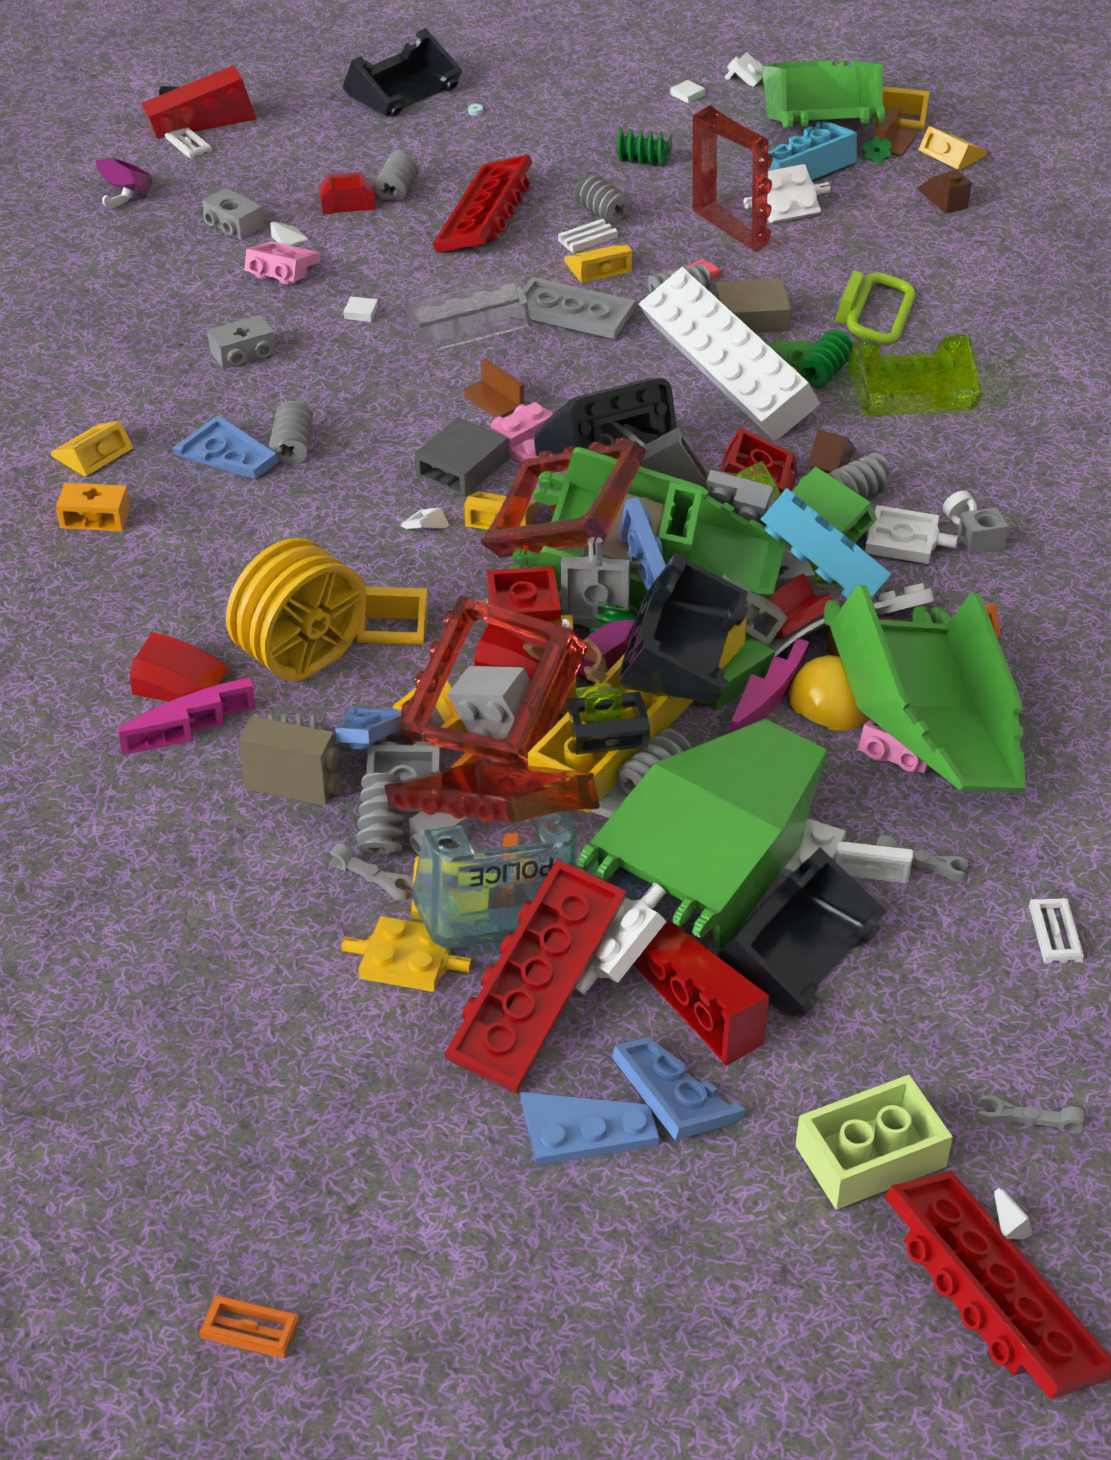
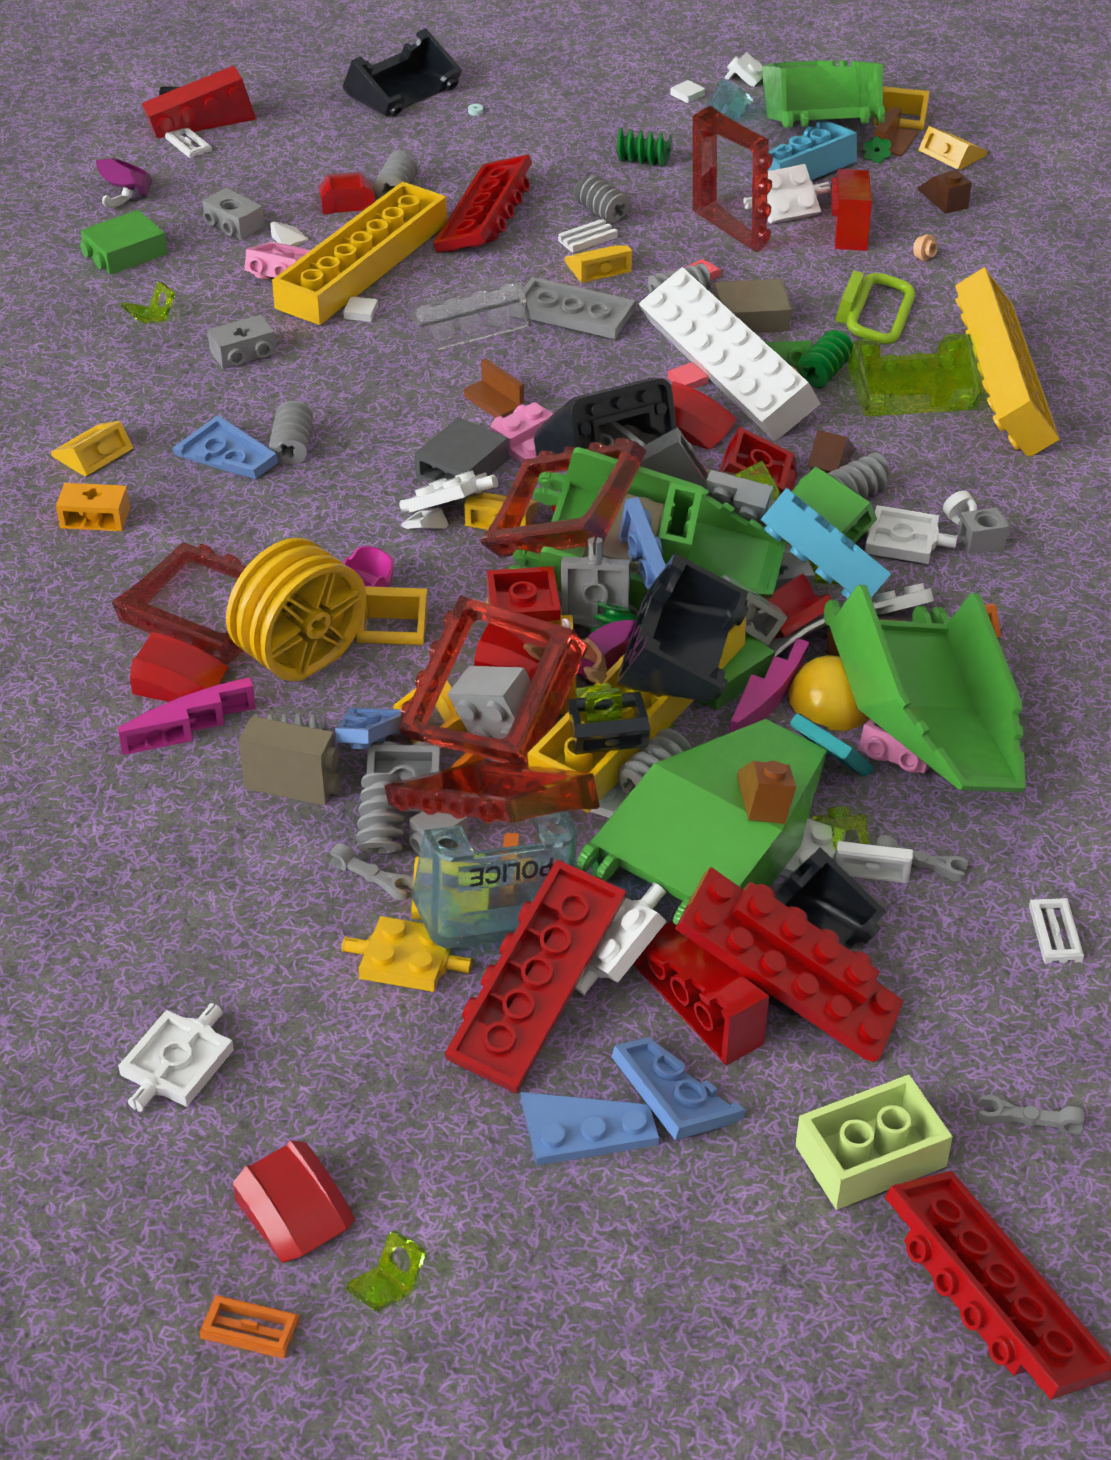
white slope [994,1188,1032,1239] -> none
none -> bright green brick [80,210,168,275]
none -> clear red windscreen [112,542,247,665]
none -> white plate [118,1003,234,1112]
none -> clear neon green bracket [121,282,175,323]
none -> red slope [233,1140,355,1263]
none -> yellow brick [272,181,447,325]
none -> dark pink hair [343,546,394,587]
none -> clear neon green bracket [345,1230,426,1312]
none -> white plate [400,470,498,512]
none -> coral tile [668,362,709,389]
none -> red slope [671,381,738,450]
none -> red plate [675,867,904,1063]
none -> clear light blue slope [696,79,753,132]
none -> dark orange slope [737,761,796,824]
none -> teal tile [790,713,874,776]
none -> clear neon green bracket [813,806,869,859]
none -> red wedge [831,169,872,251]
none -> light nougat plate [913,234,938,262]
none -> yellow brick [955,267,1060,456]

